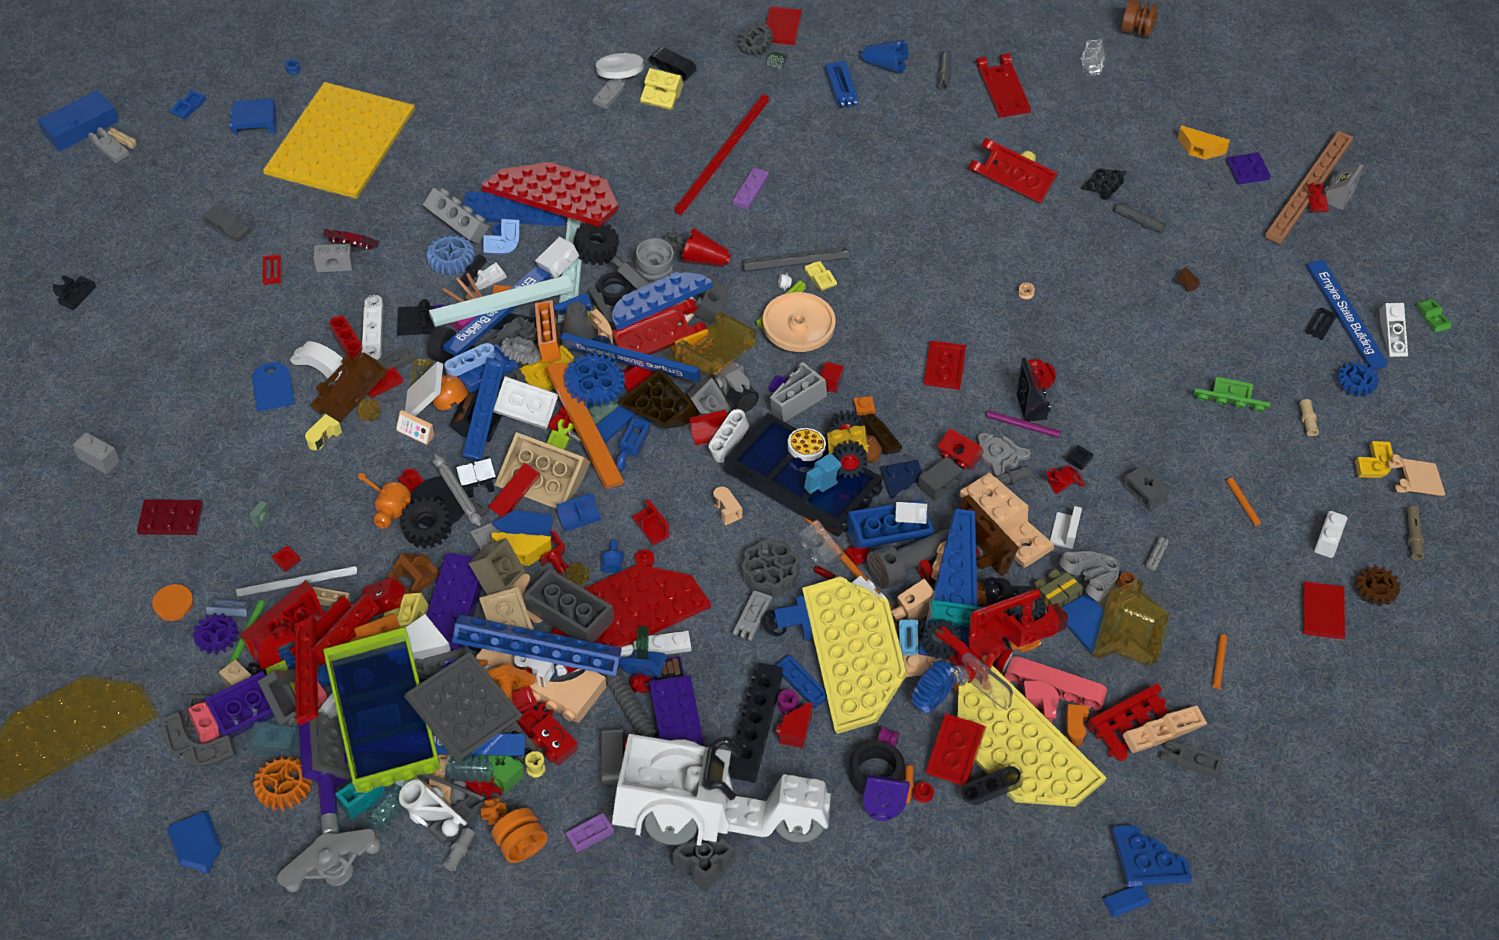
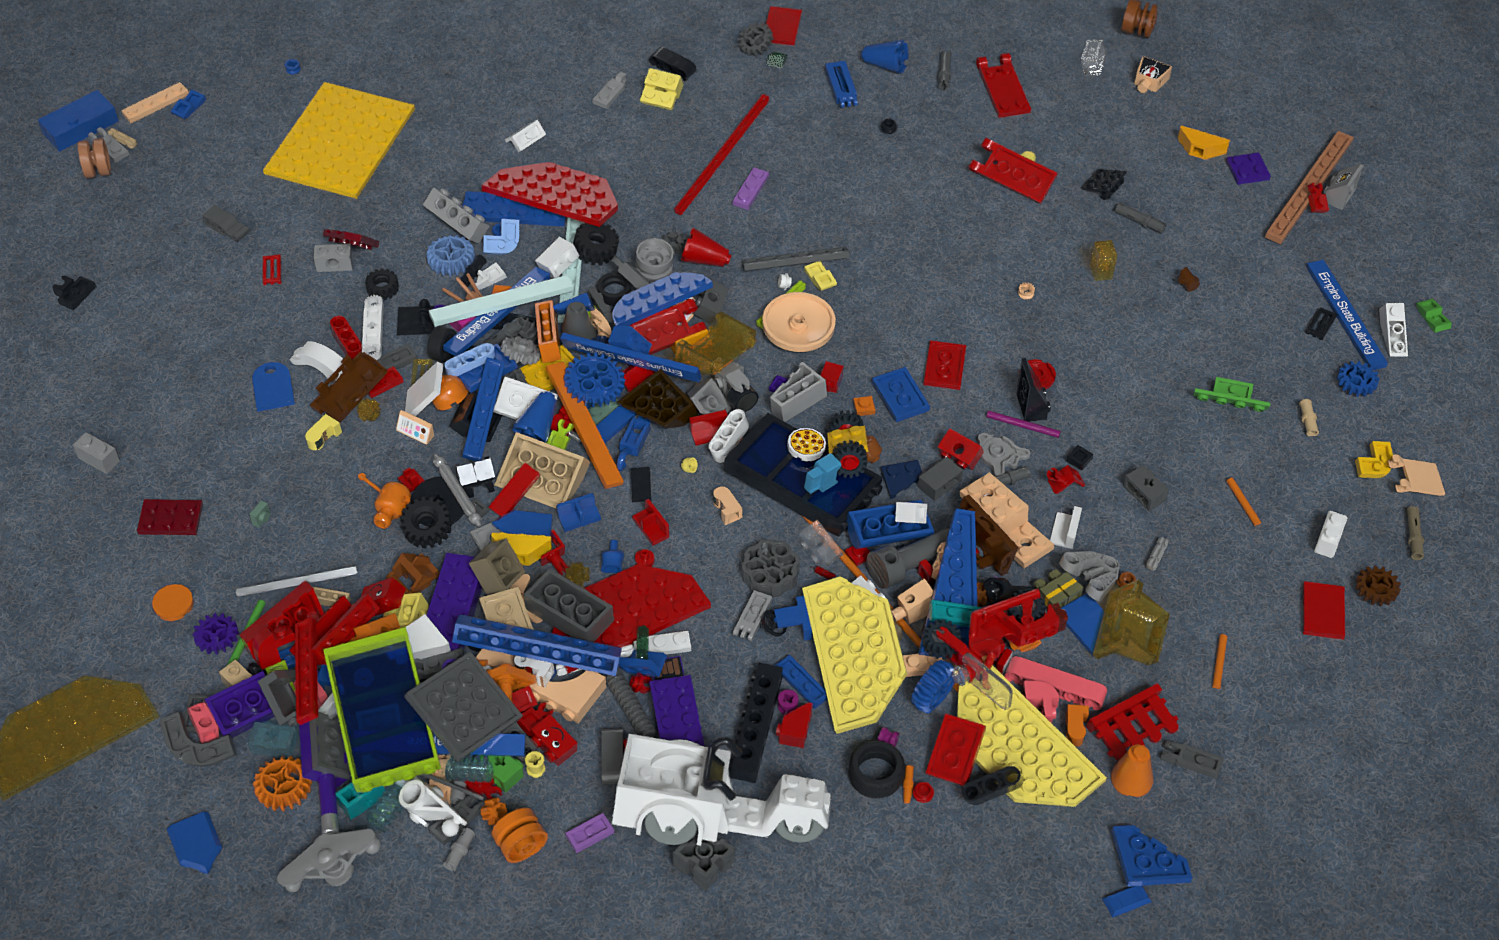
sand blue tile [206,599,252,617] -> none
blue panel [229,98,276,136] -> none
red plate [272,545,301,572] -> none
white piece [596,53,644,79] -> none
dark brown hinge [861,413,903,455] -> none
dark purple tile [862,775,910,821] -> none
dark azure piece [899,619,918,655] -> none
light nougat slope [1123,706,1207,754] -> none
none -> nougat wheel [78,138,111,179]
none -> light nougat plate [121,82,189,124]
none -> black tyre [365,268,399,301]
none -> white panel [504,120,546,152]
none -> blue cone [512,391,557,443]
none -> blue brick [608,326,652,354]
none -> black tile [631,467,652,503]
none -> light yellow hinge [681,457,698,473]
none -> blue plate [872,367,930,422]
none -> black plate [880,119,897,134]
none -> clear yellow brick [1090,240,1117,281]
none -> orange cone [1111,745,1154,797]
none -> torso [1135,56,1172,93]

